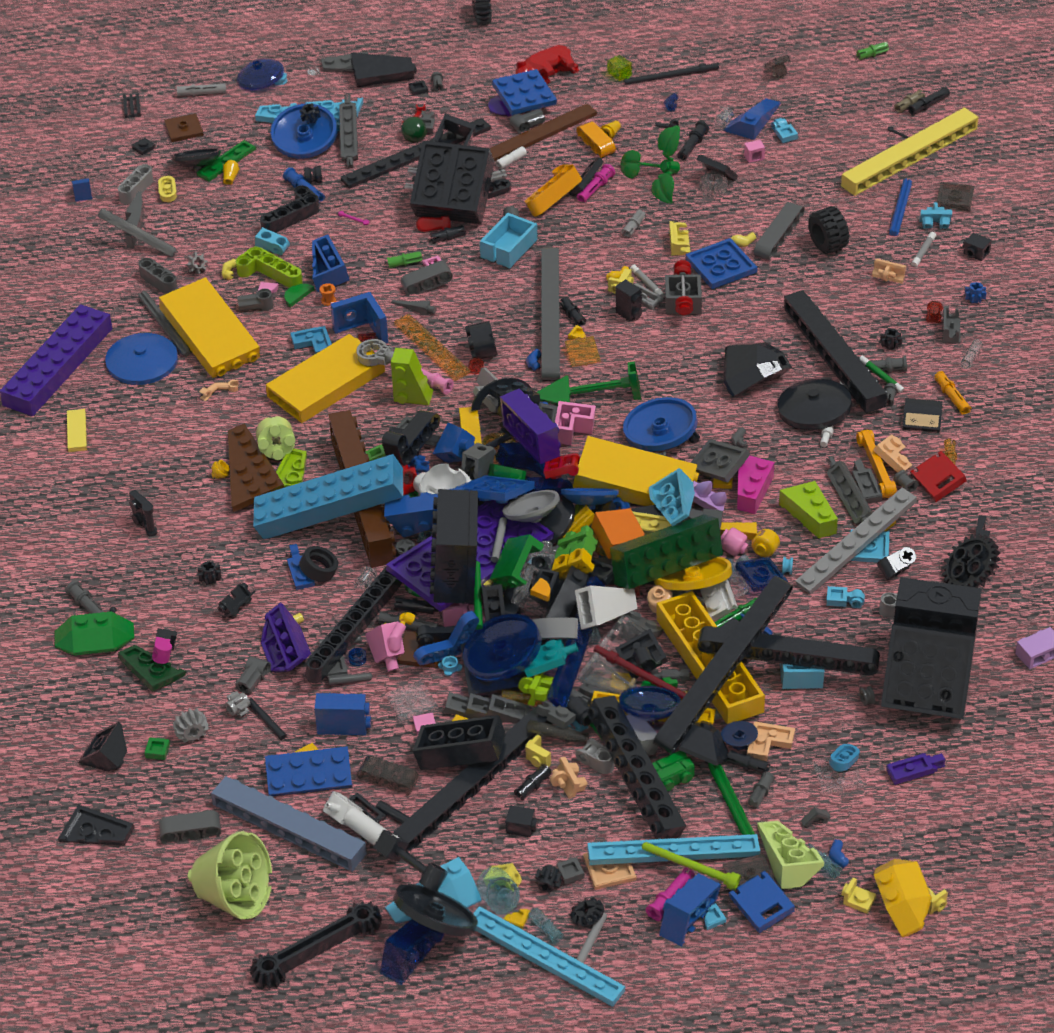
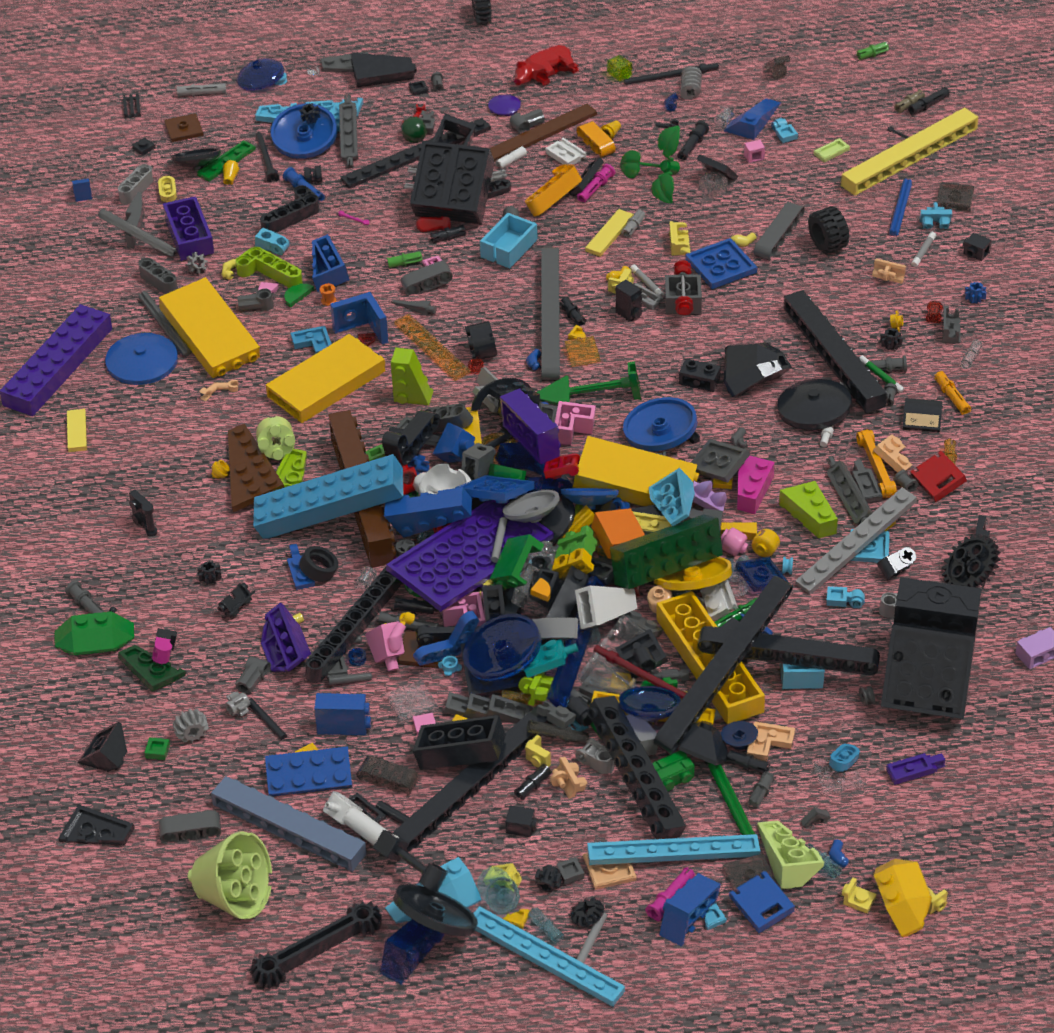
light grey pin [356,339,394,366] -> none
bright pink pin [421,368,454,395] -> none
black piece [430,489,478,604] -> none
green bar [474,561,483,630] -> none
blue plate [492,69,557,115] -> none
lime piece [642,842,741,891] -> none
none -> dark purple brick [163,196,214,261]
none -> black piece [256,132,280,183]
none -> dark grey beam [424,403,473,433]
none -> white plate [546,138,586,165]
none -> light yellow tile [585,209,634,257]
none -> black brick [679,358,721,392]
none -> light grey piece [680,67,702,100]
none -> yellowish green tile [813,138,850,162]
none -> yellow plate [890,310,904,332]

